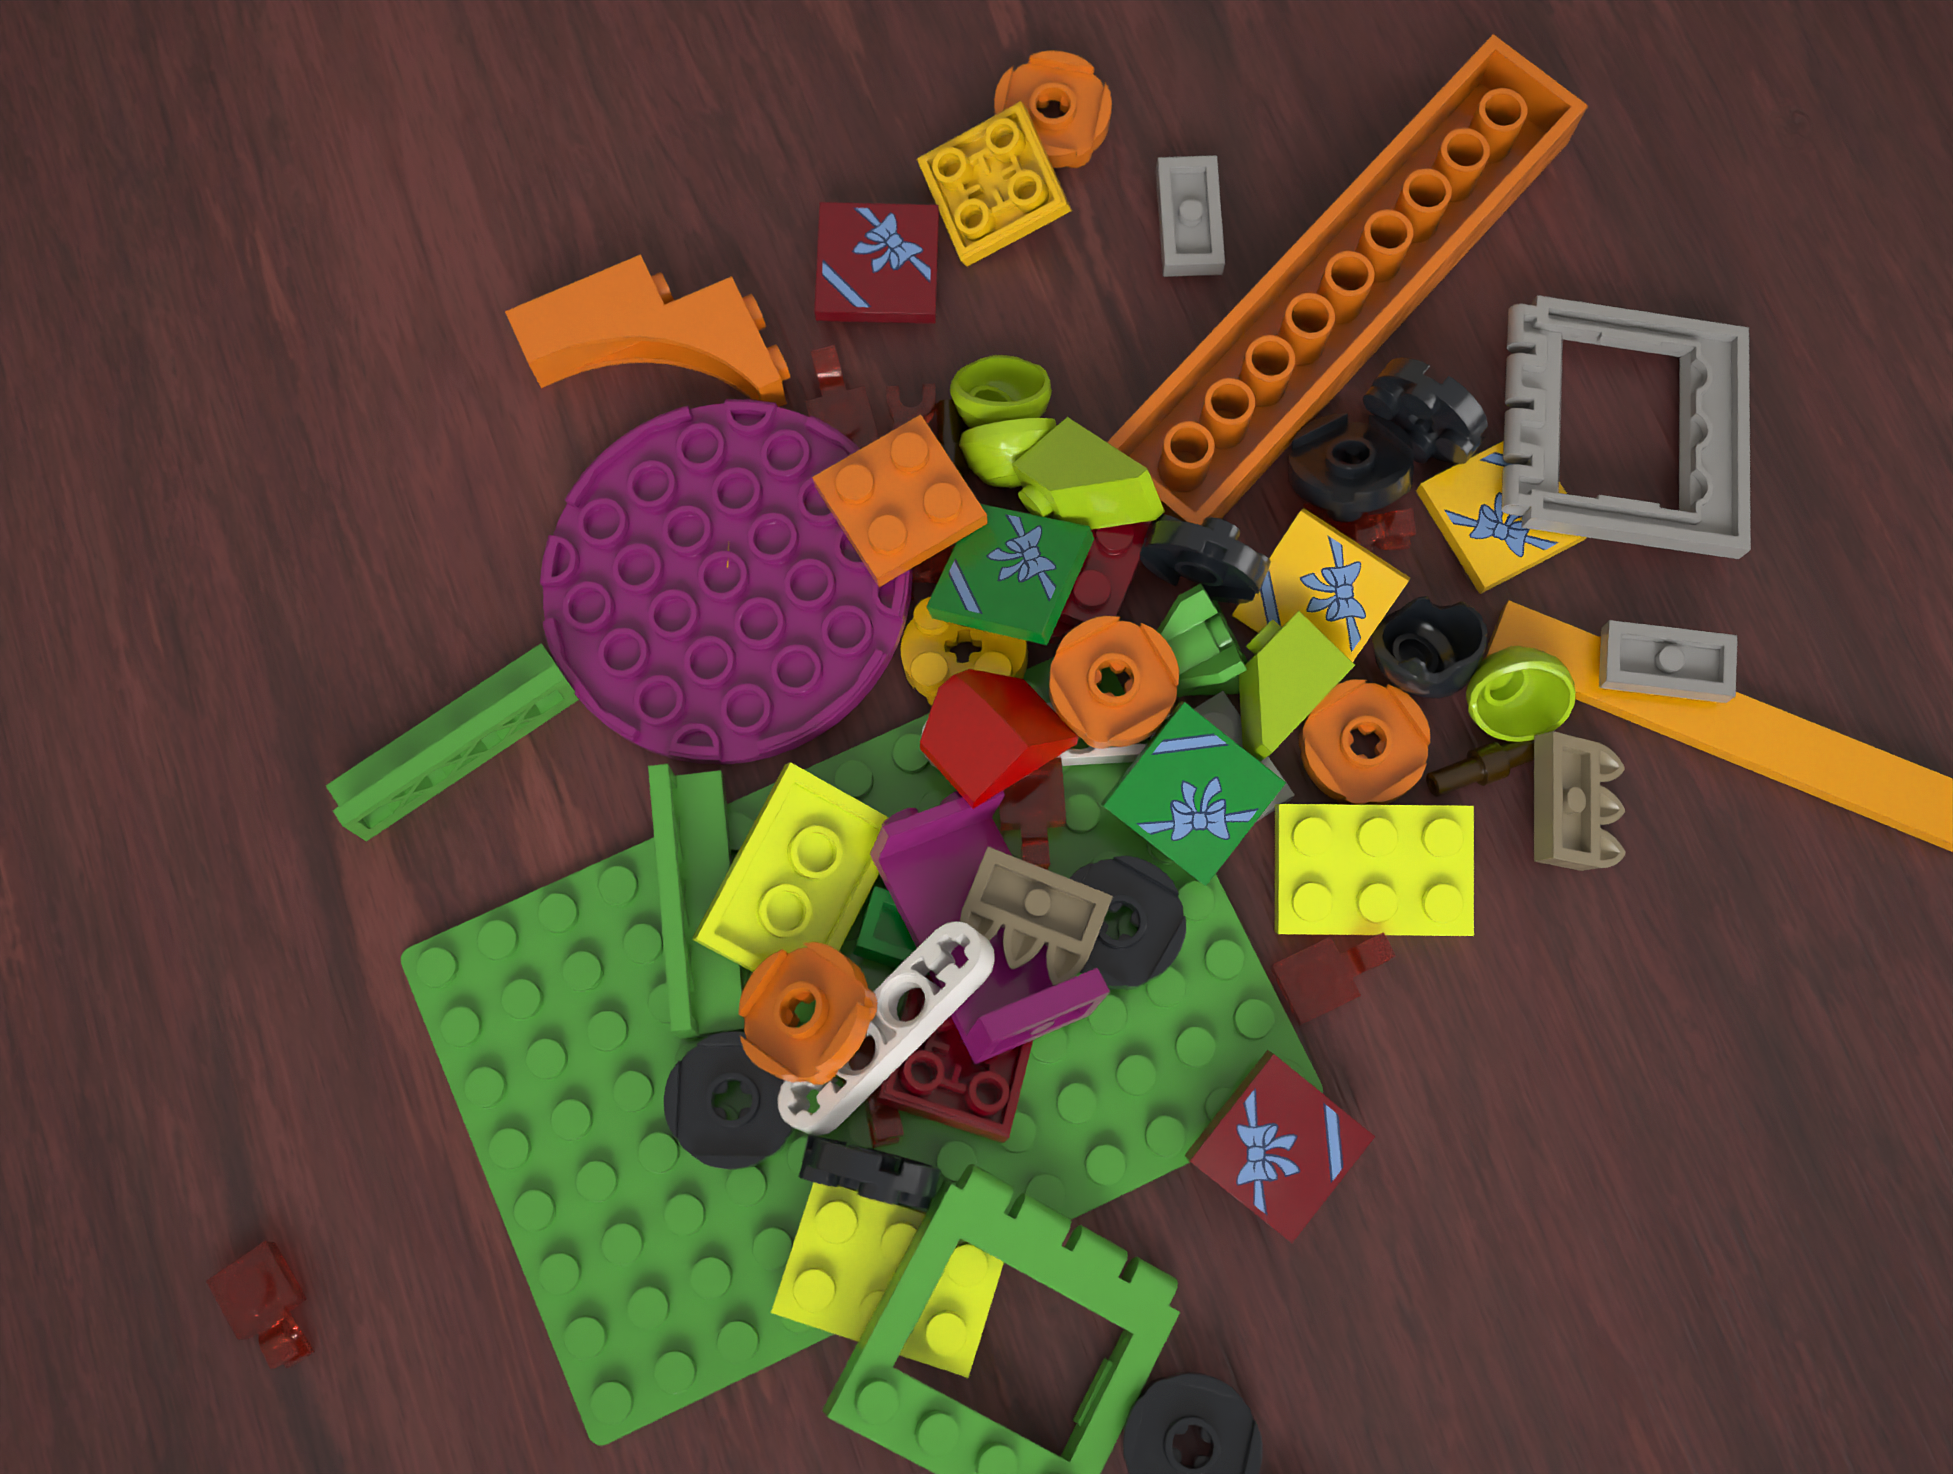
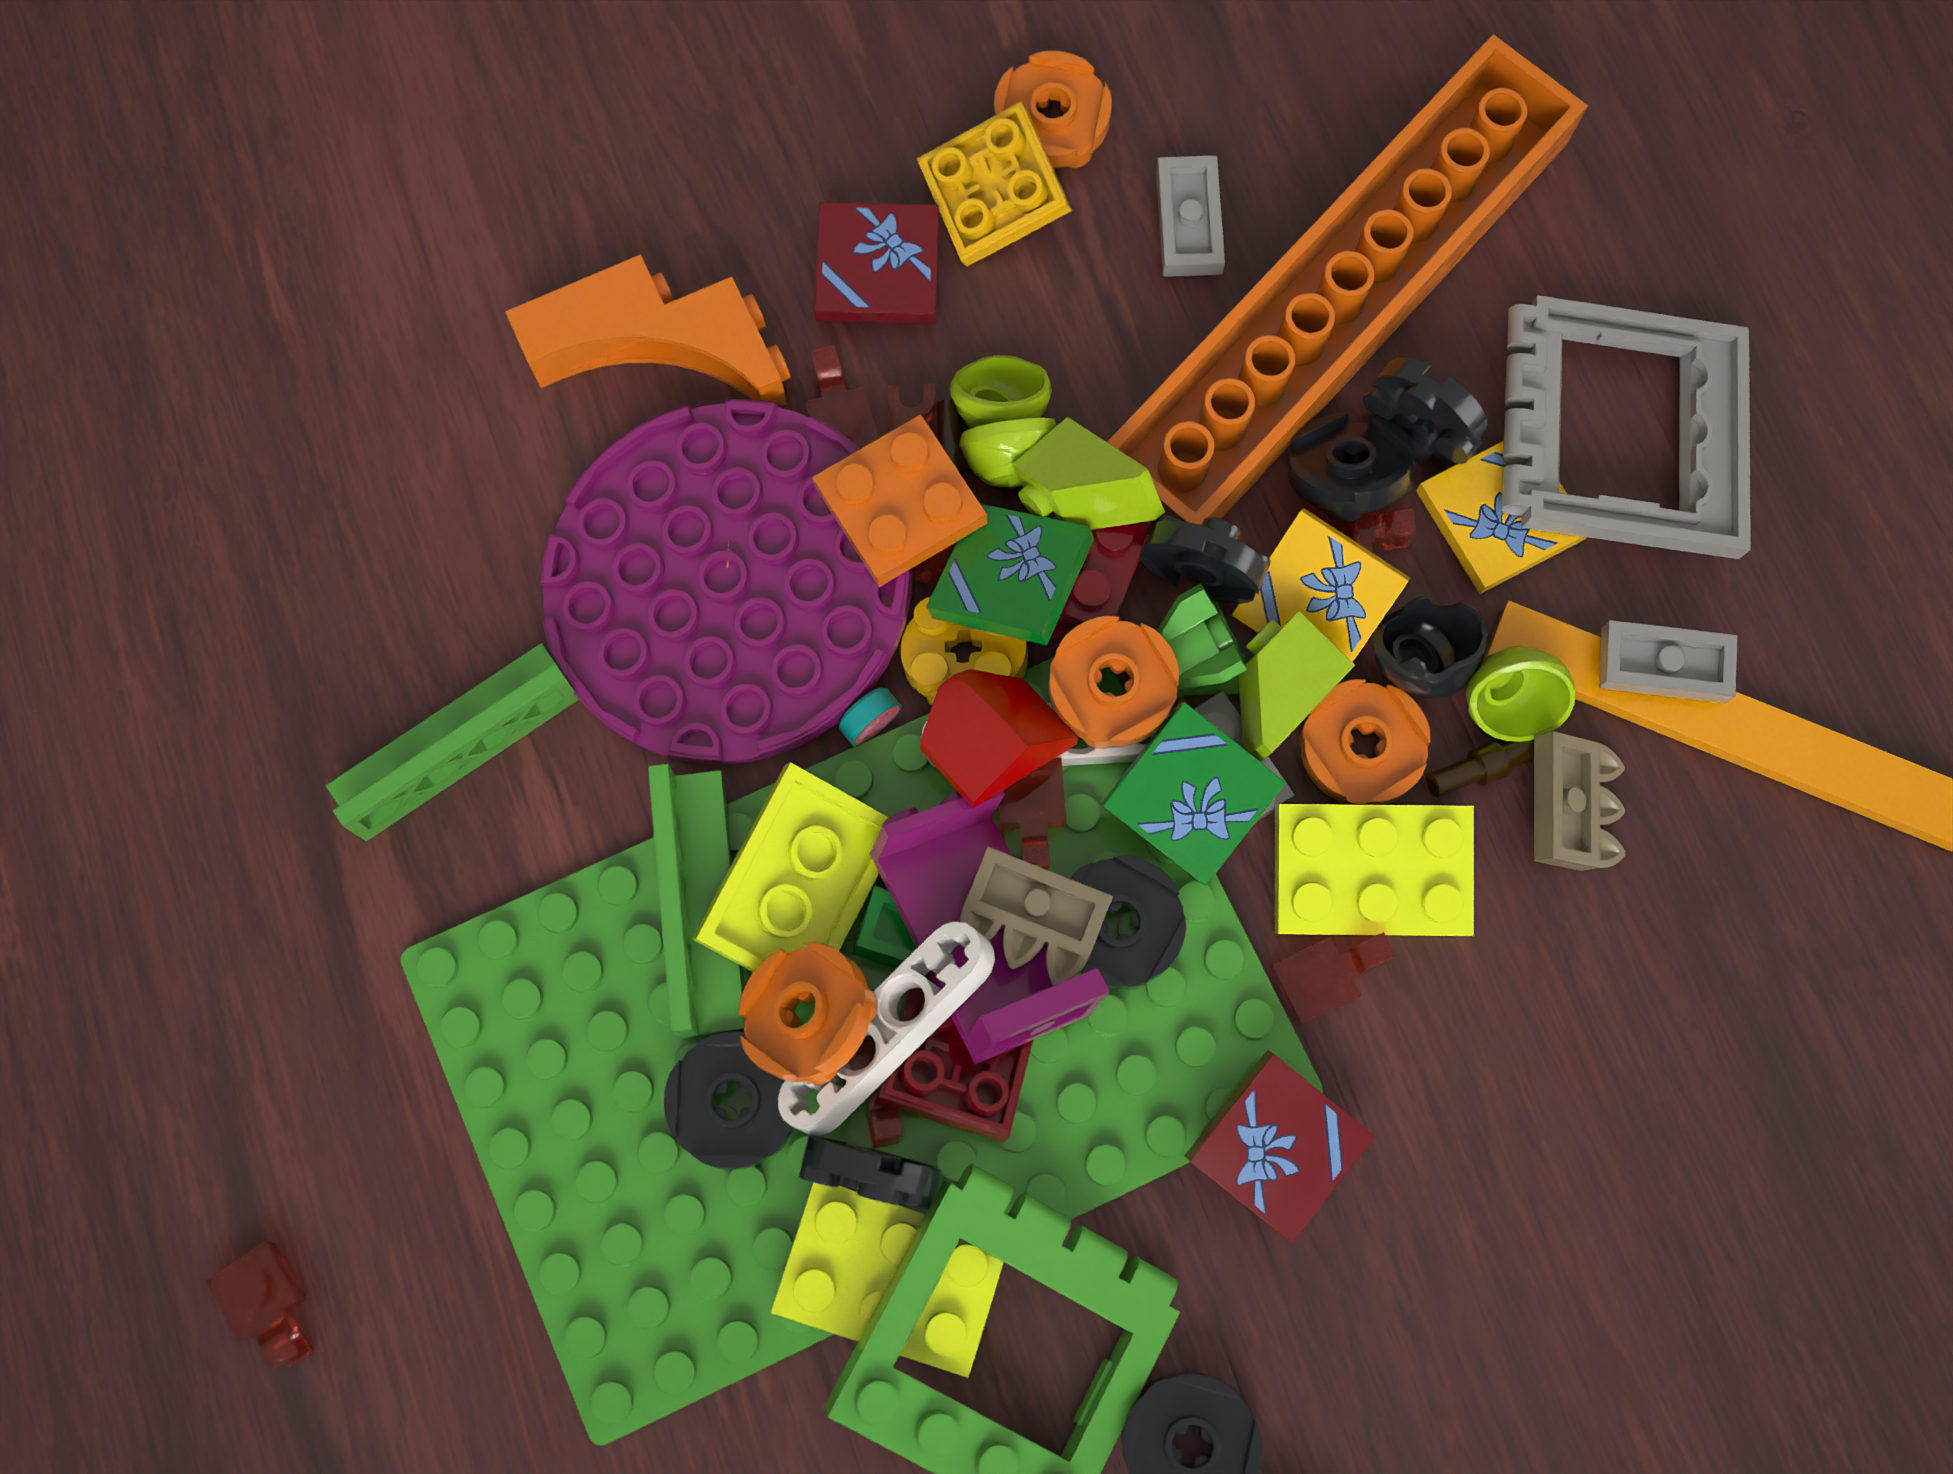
none -> teal tile [839,688,902,747]

